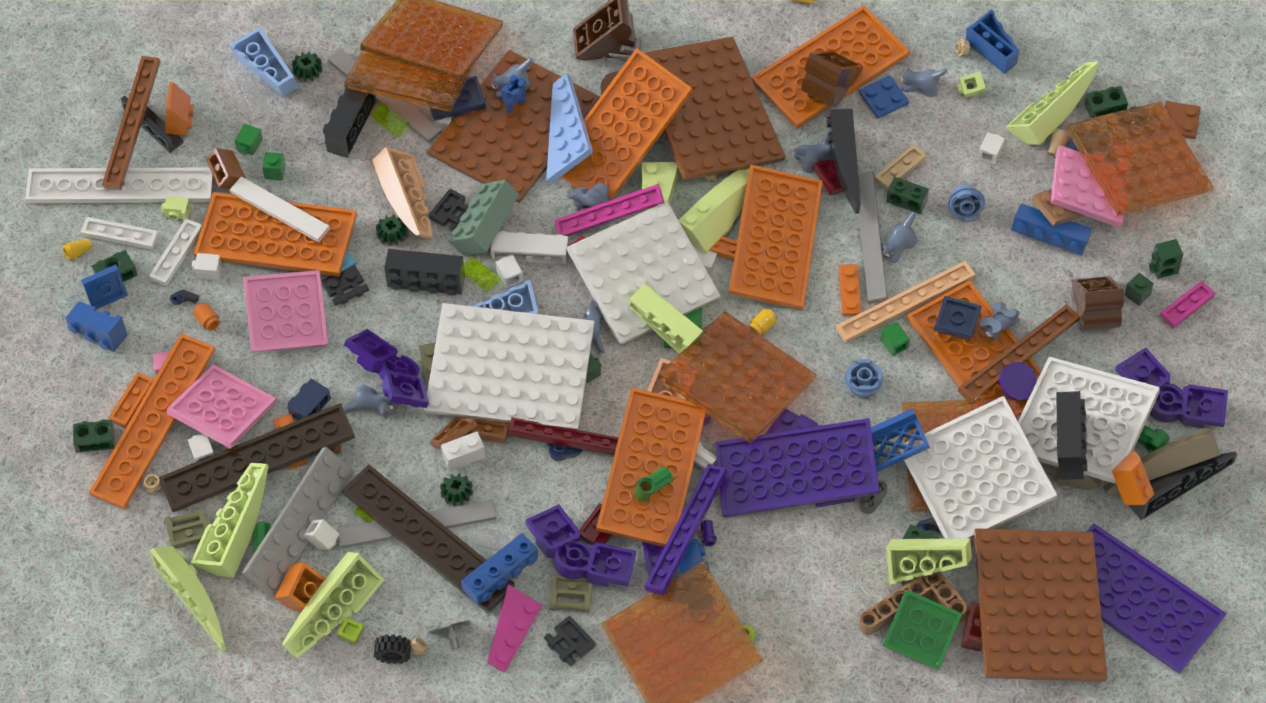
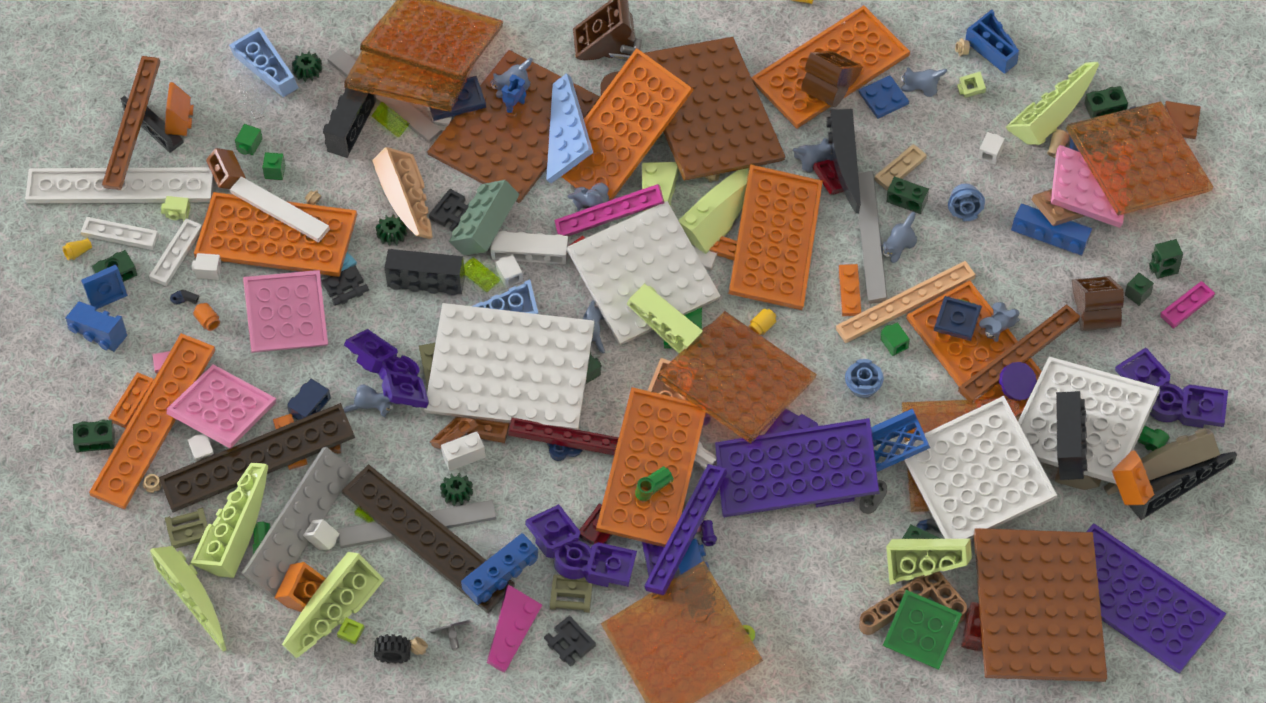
none -> tan plate [305,190,322,205]

